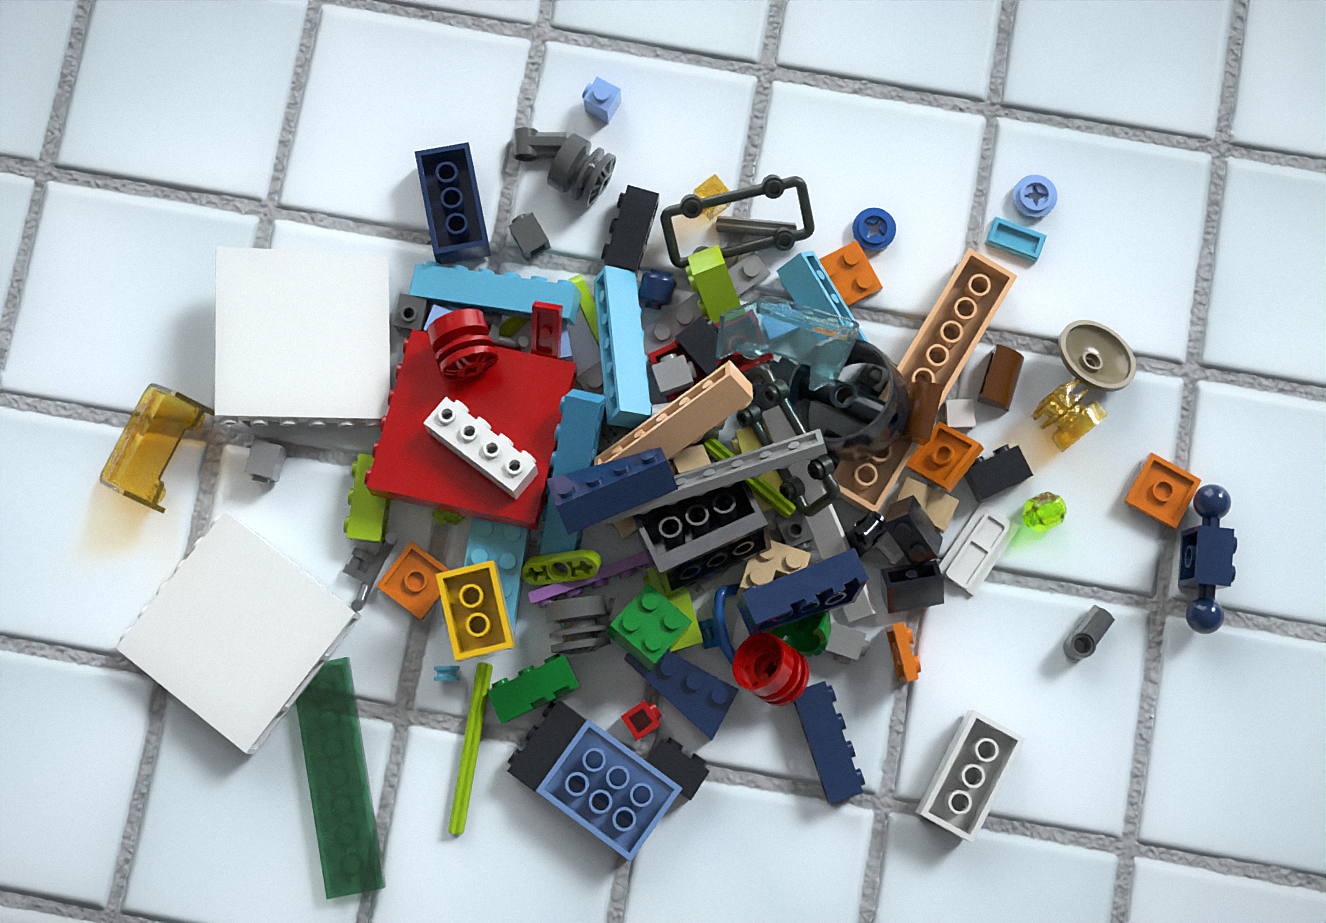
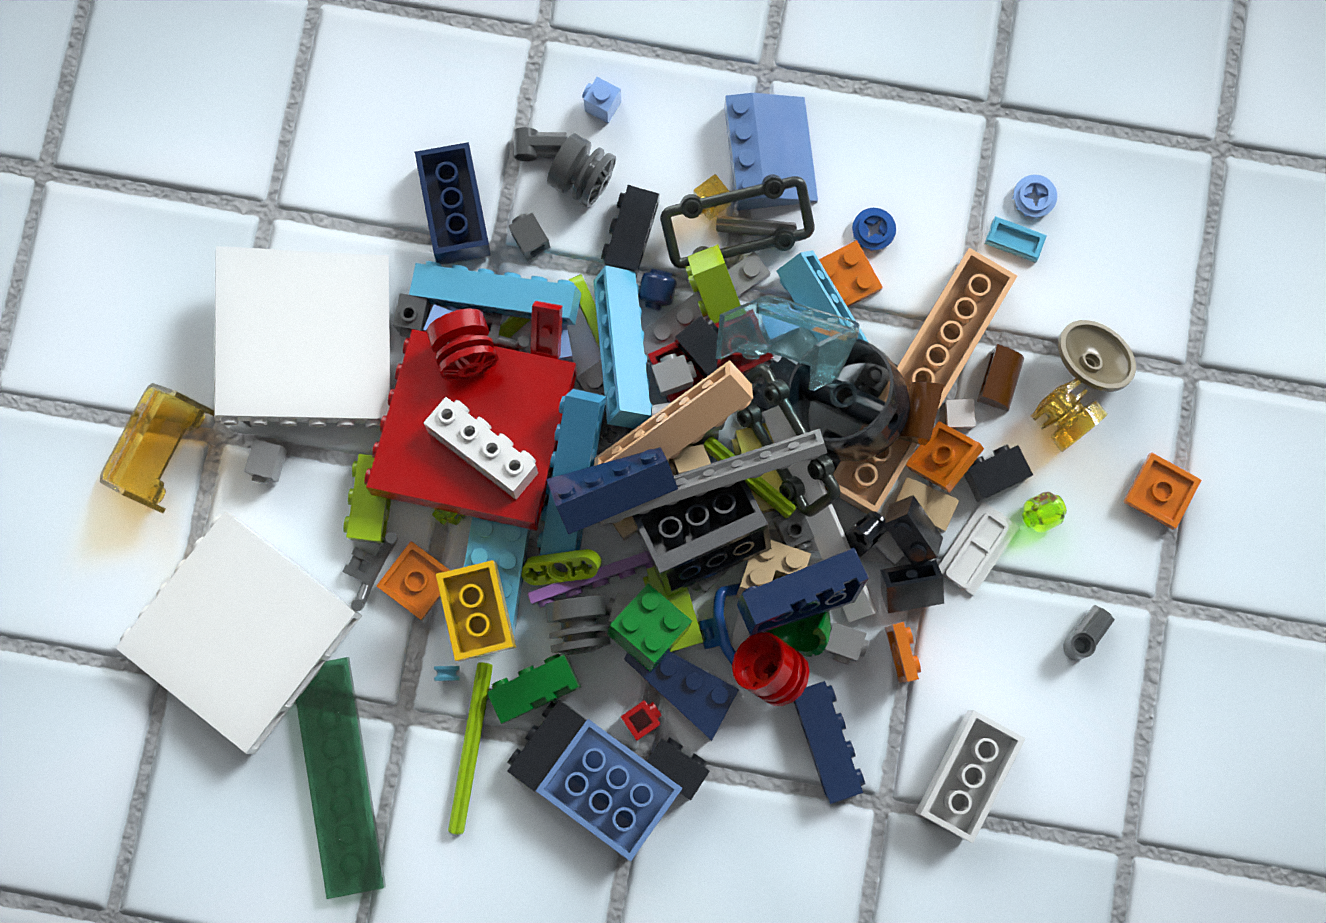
dark blue brick [1178,484,1237,634] -> none
none -> medium blue slope [724,93,818,211]

